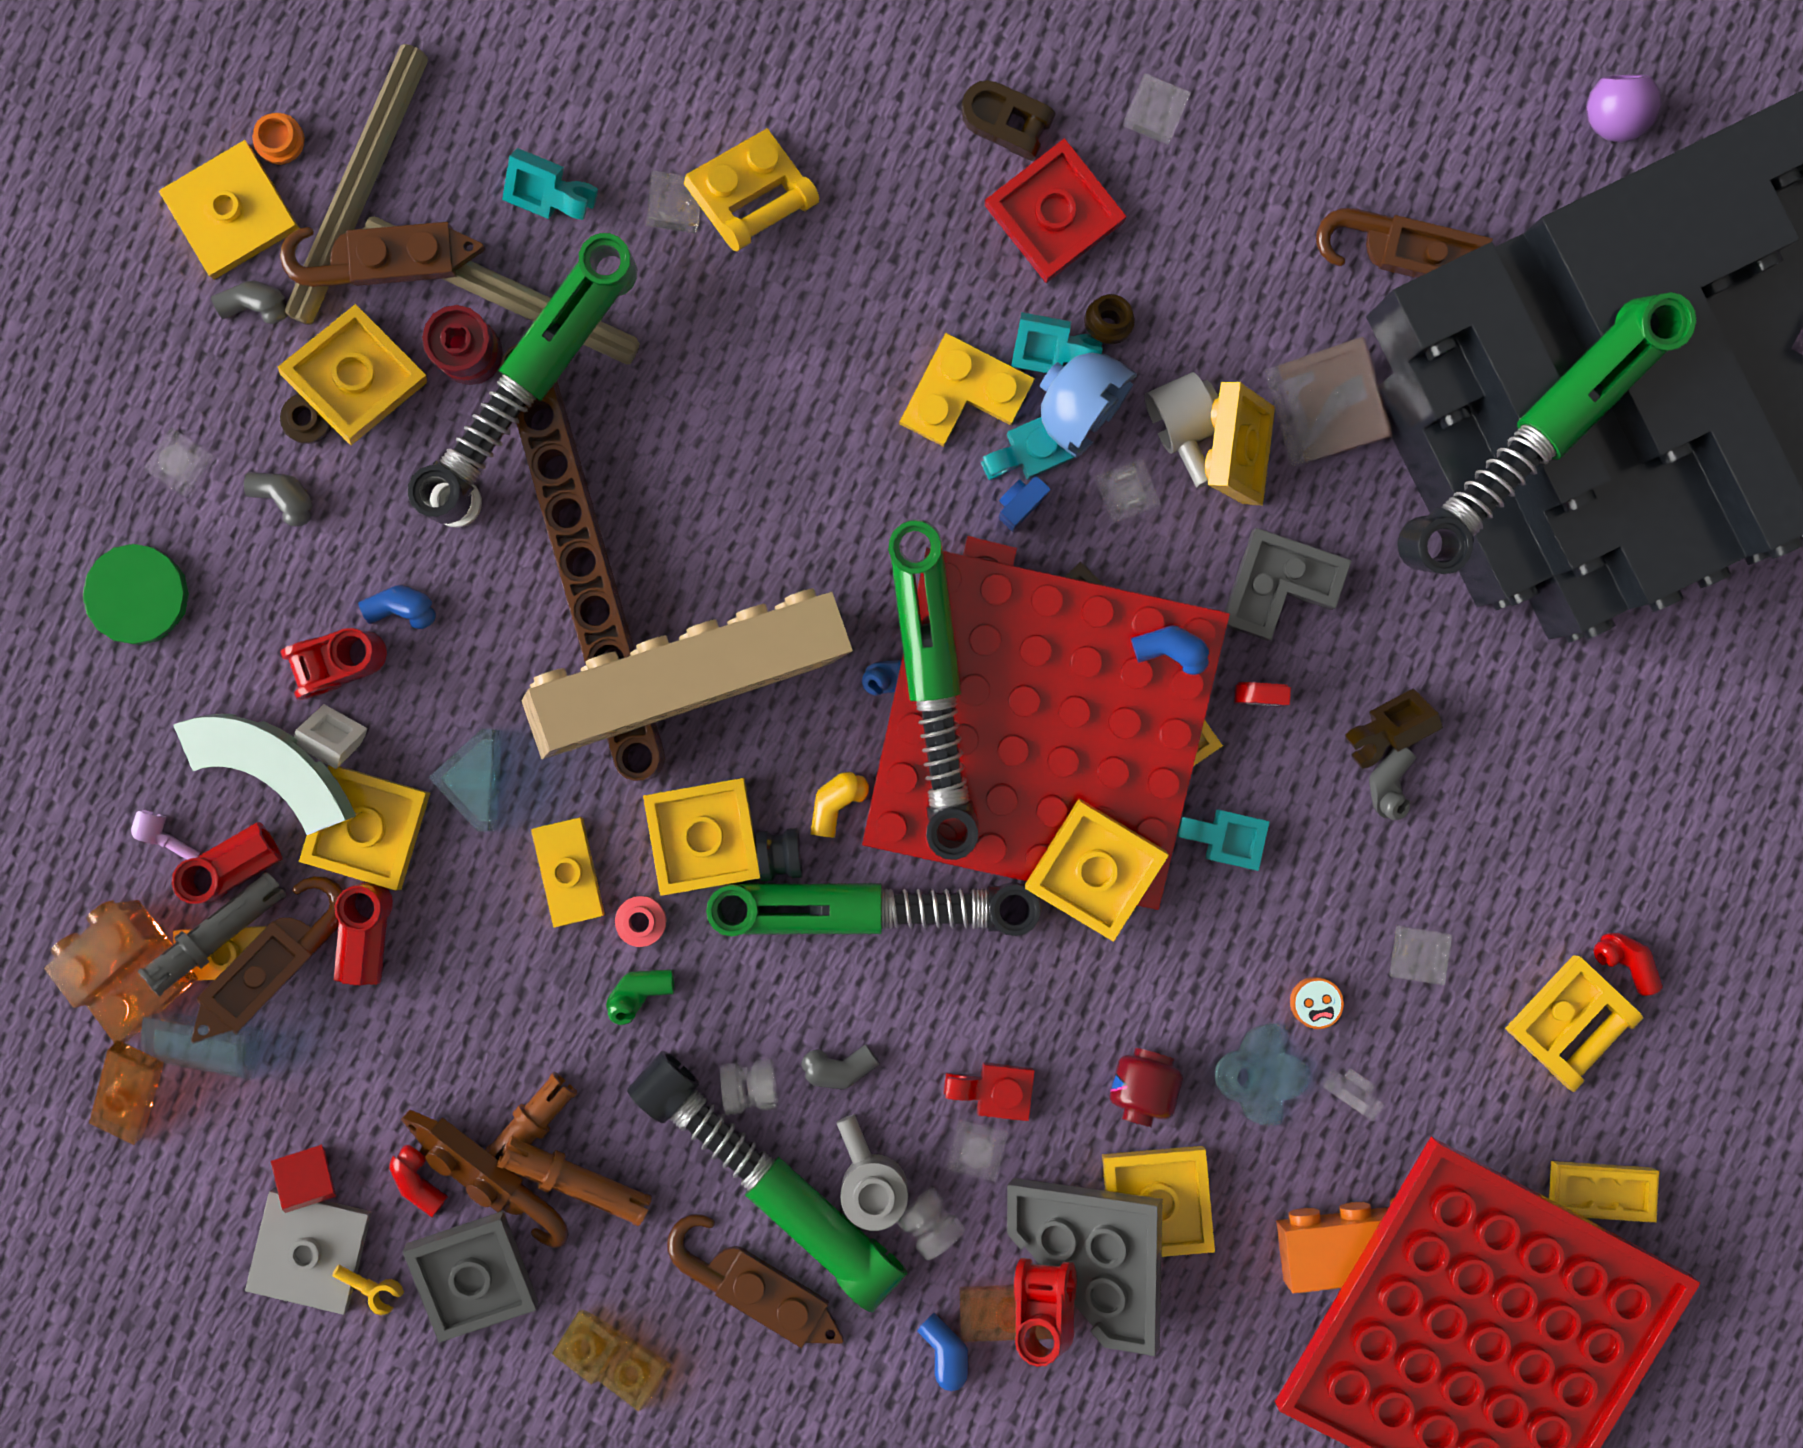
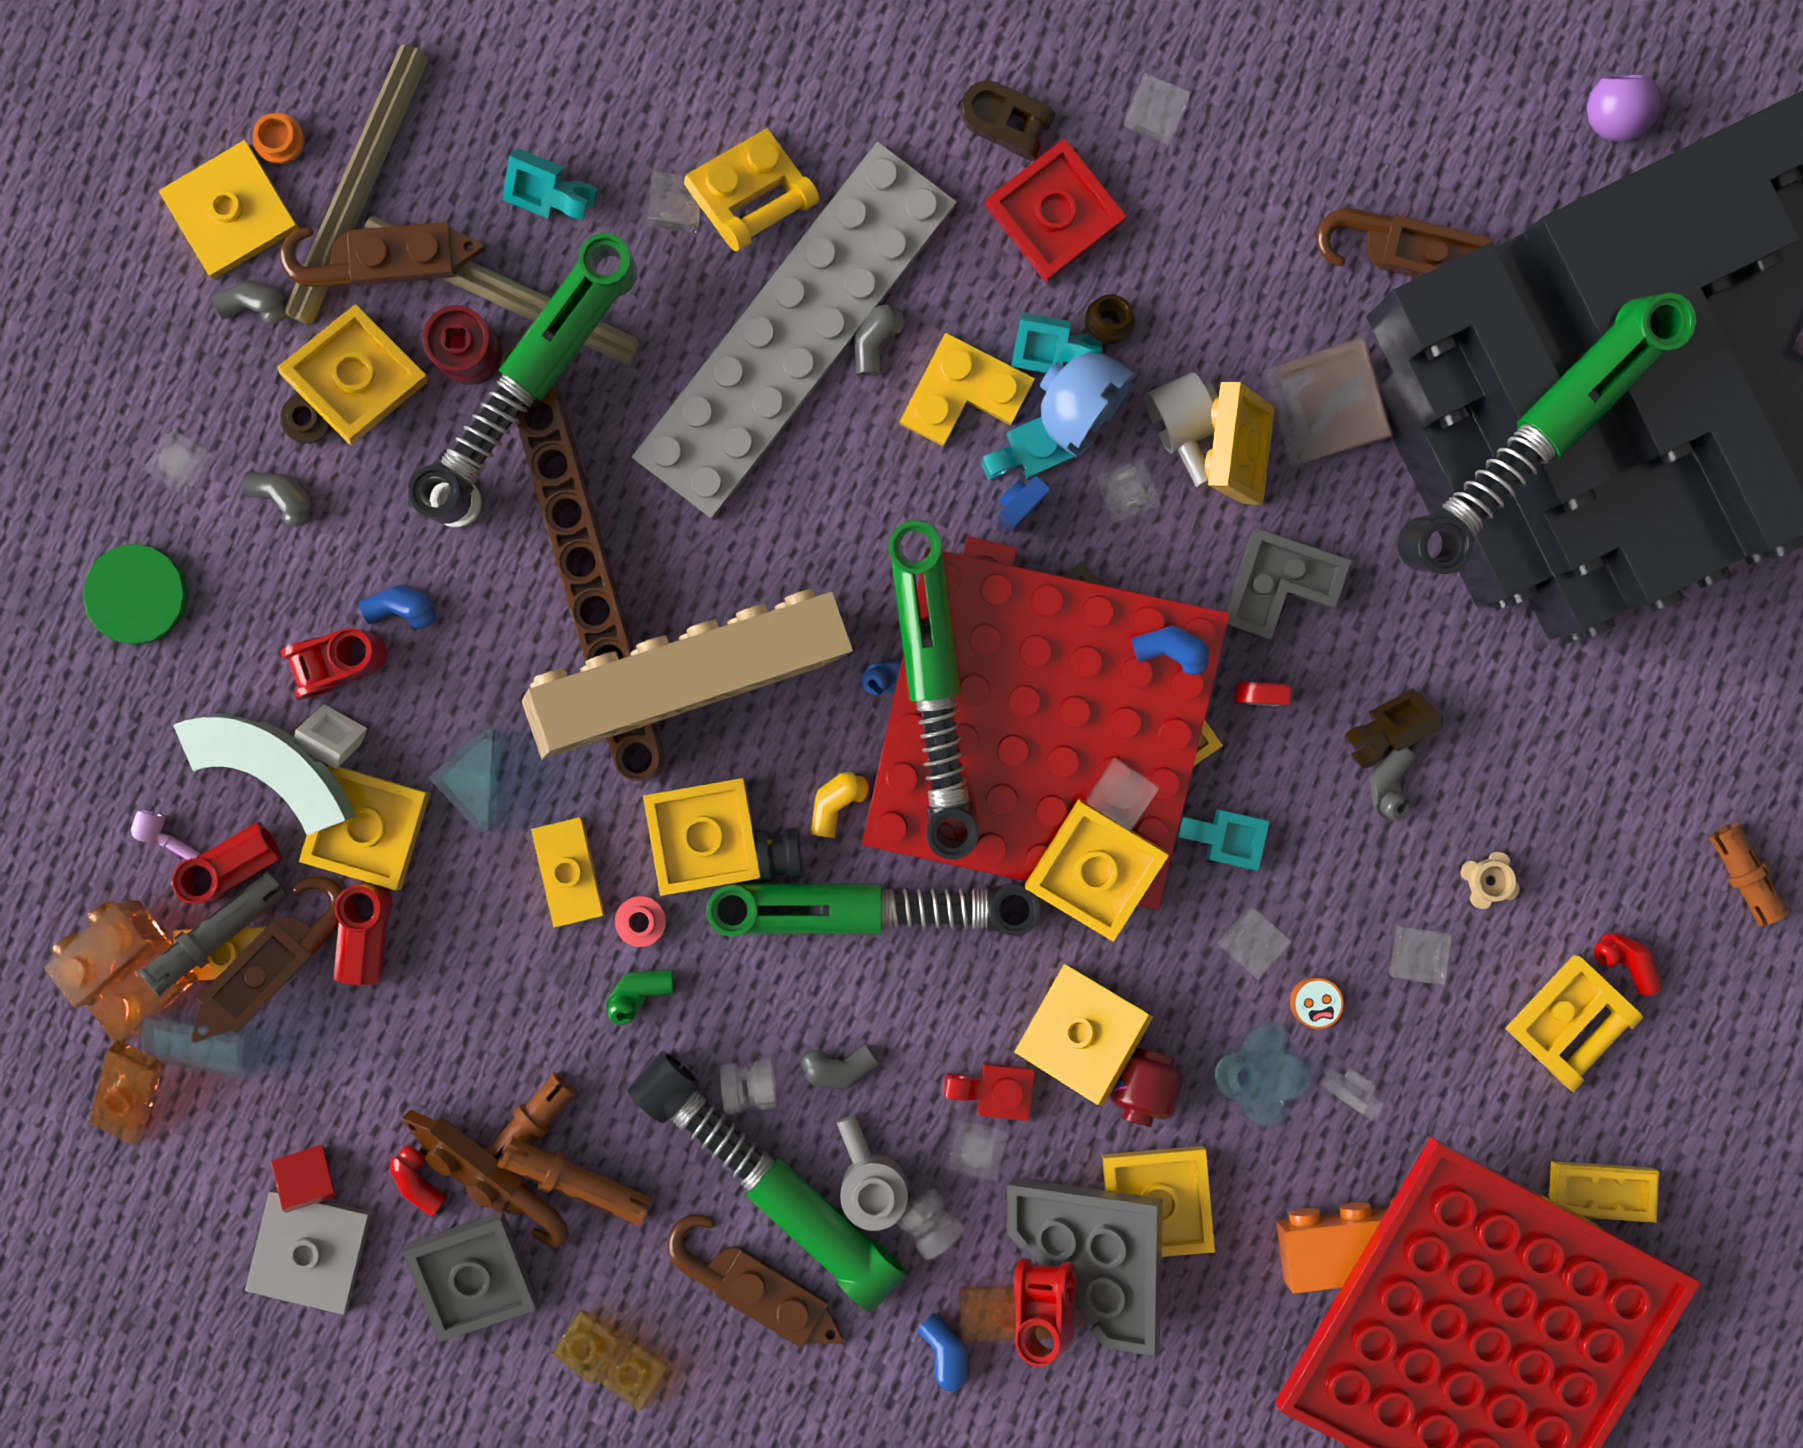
yellow hand [332,1264,404,1315] -> none
none -> light grey plate [632,141,957,520]
none -> dark grey arm [854,304,905,376]
none -> yellow plate [1015,964,1154,1106]
none -> clear plate [1086,757,1160,831]
none -> clear plate [1216,906,1291,980]
none -> tan plate [1461,852,1520,909]
none -> dark orange pin [1708,822,1790,926]

